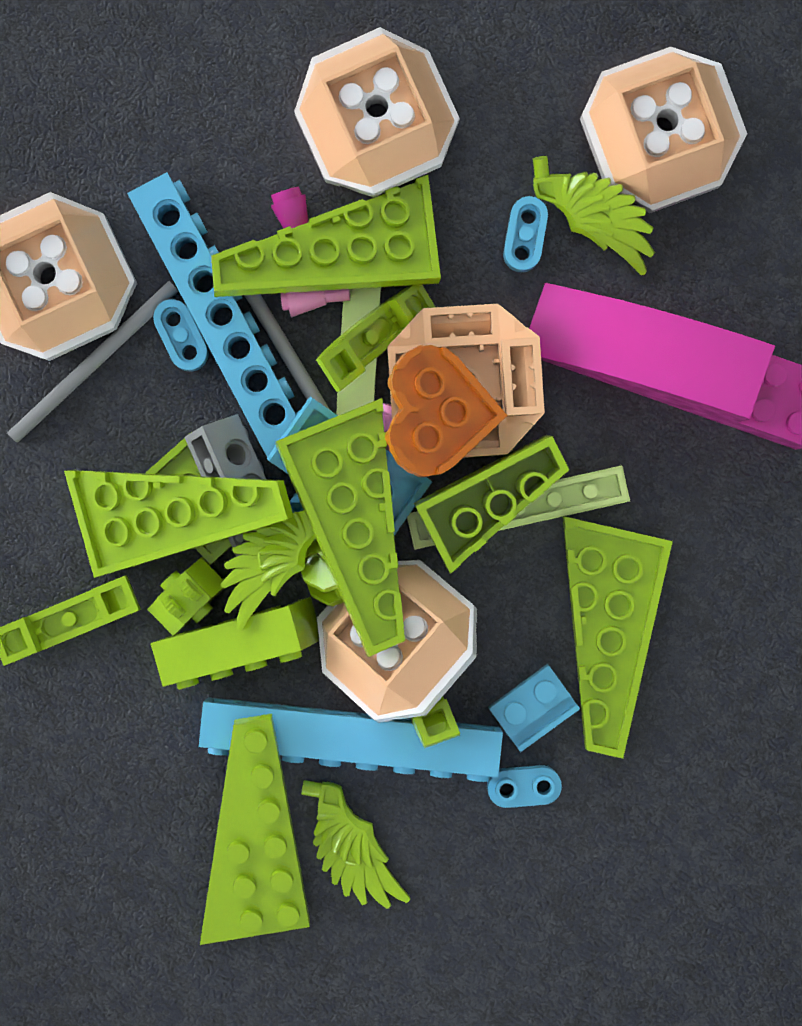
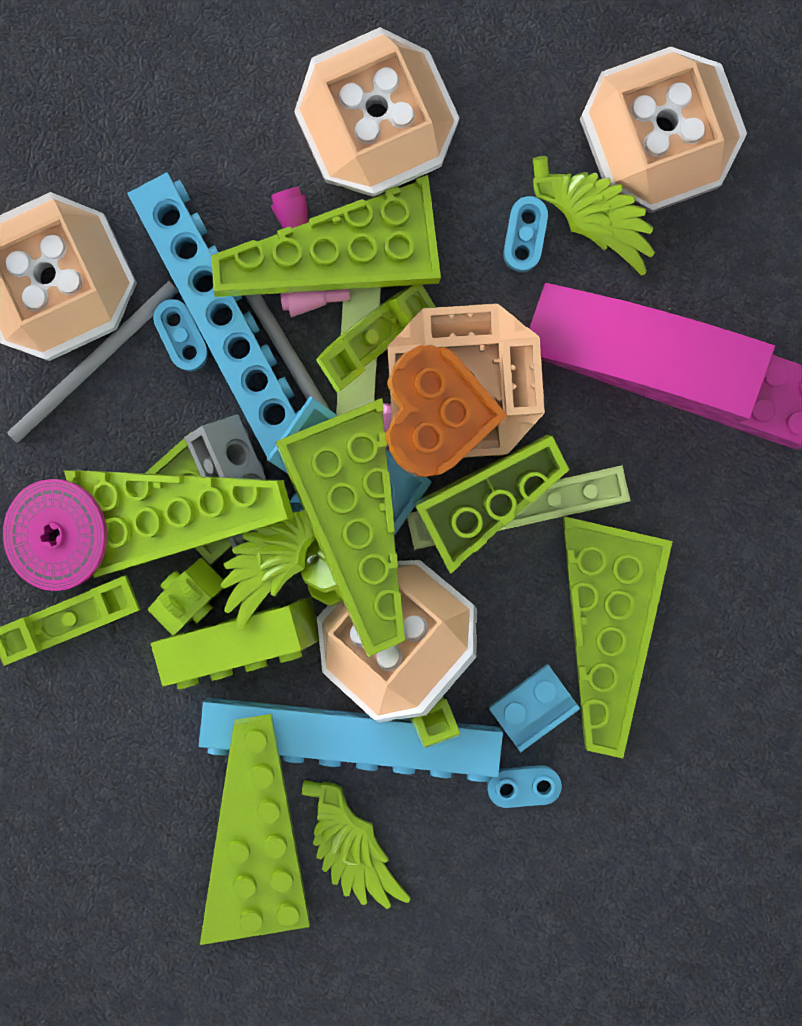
none -> dark pink piece [3,479,107,591]

